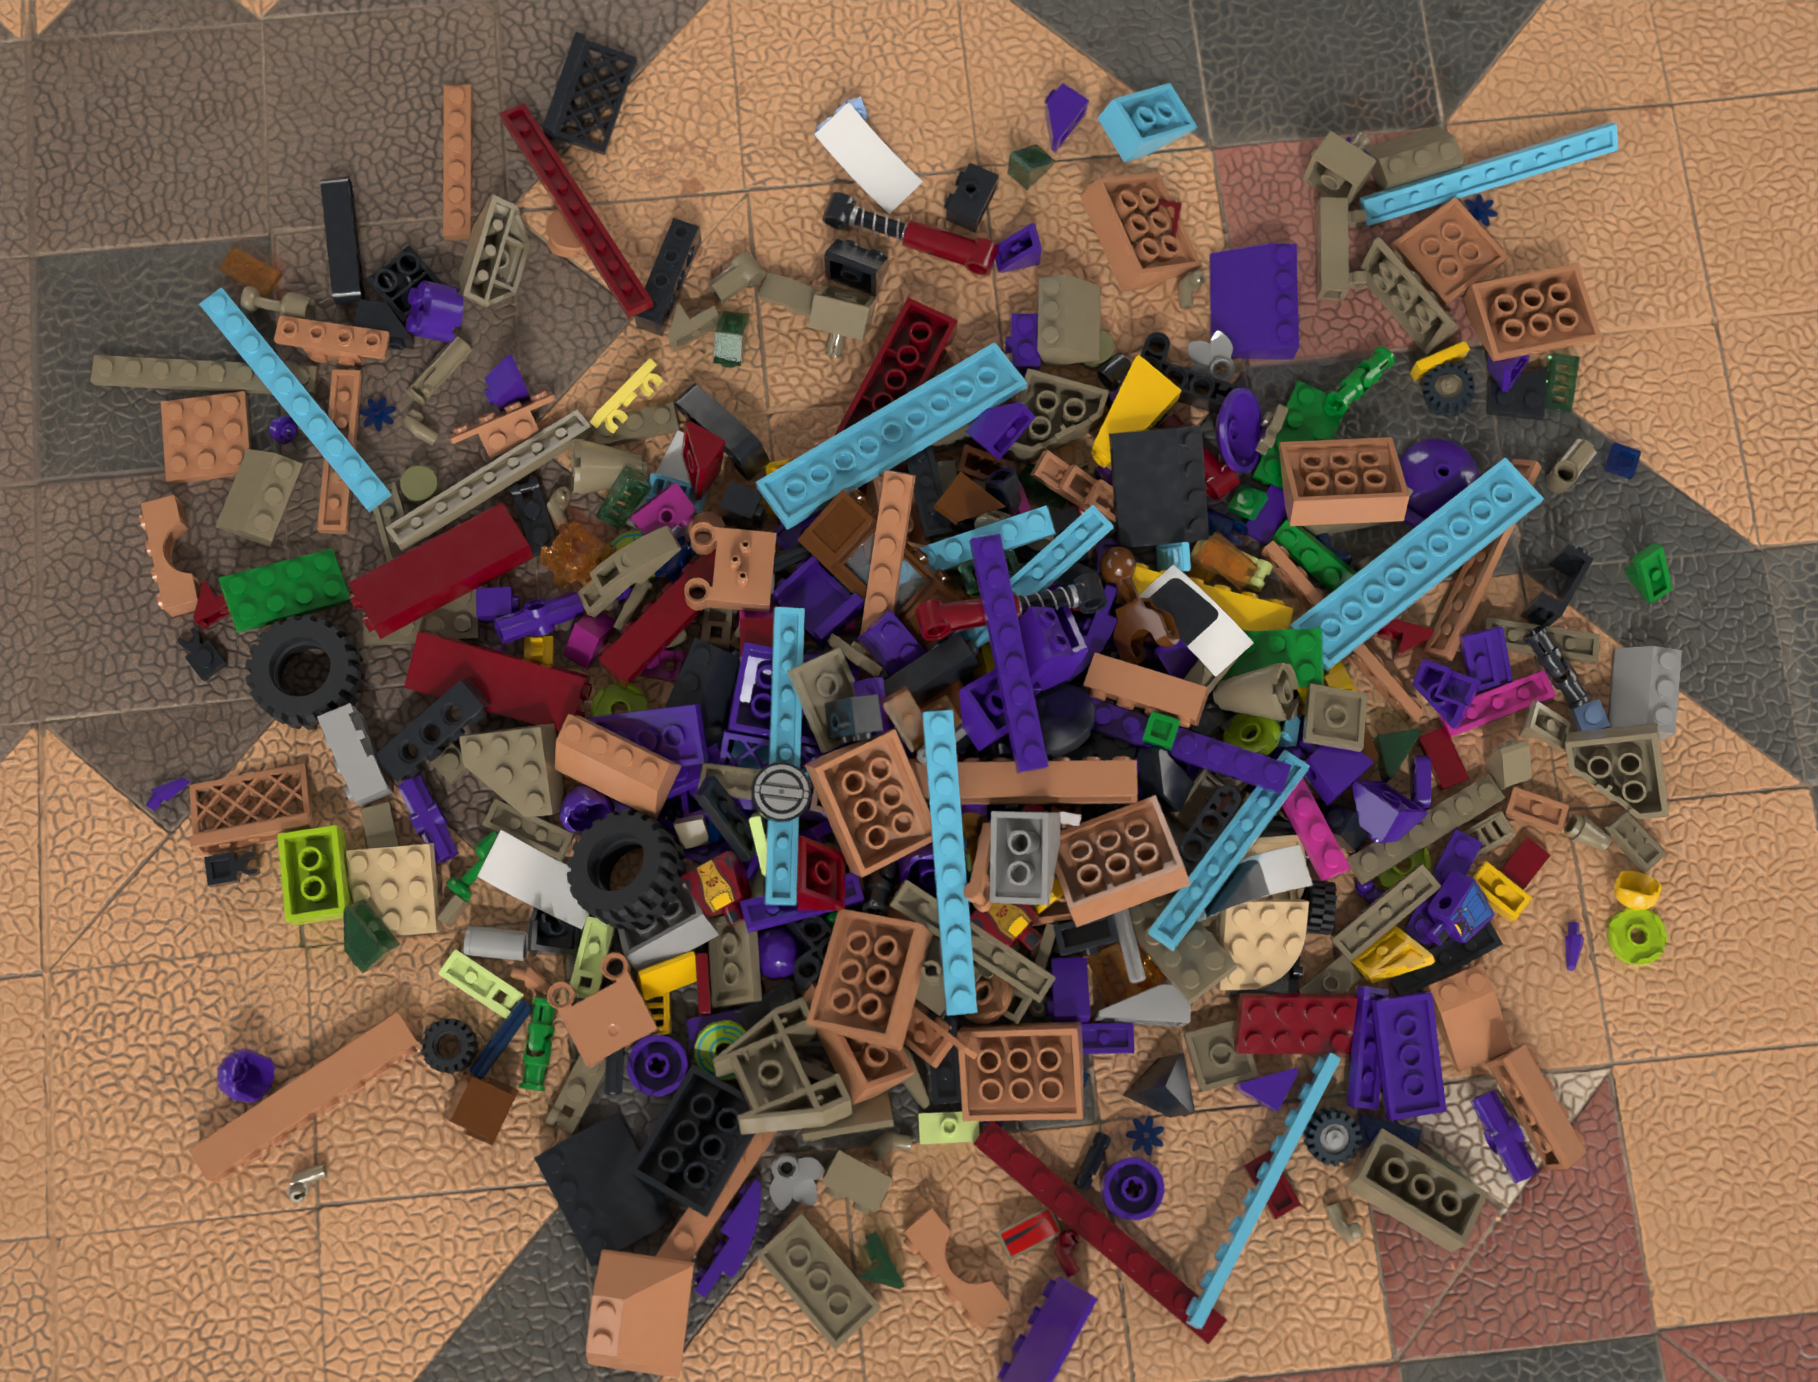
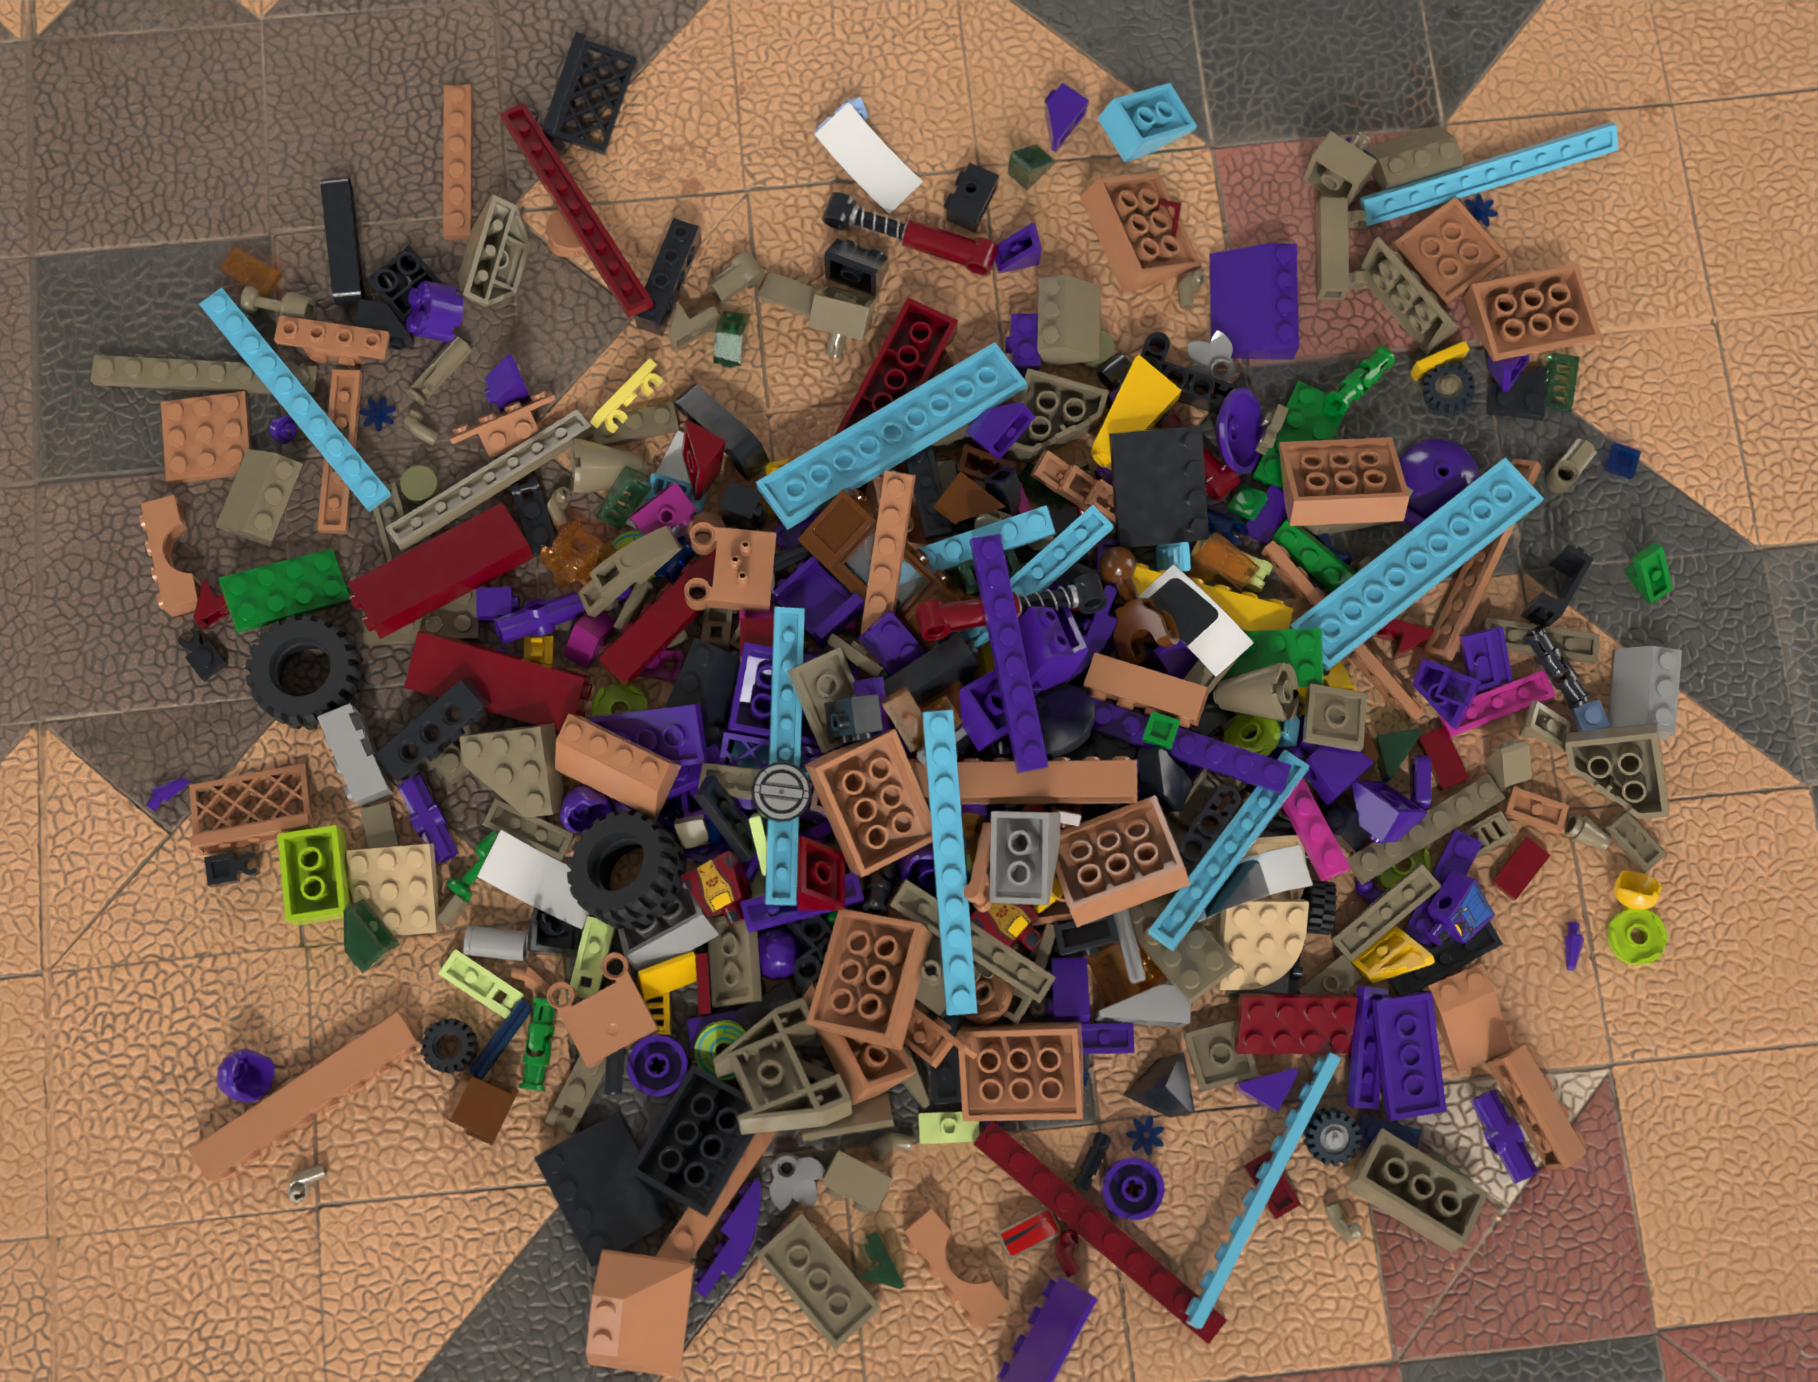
yellow slope [1471,861,1533,922] -> none

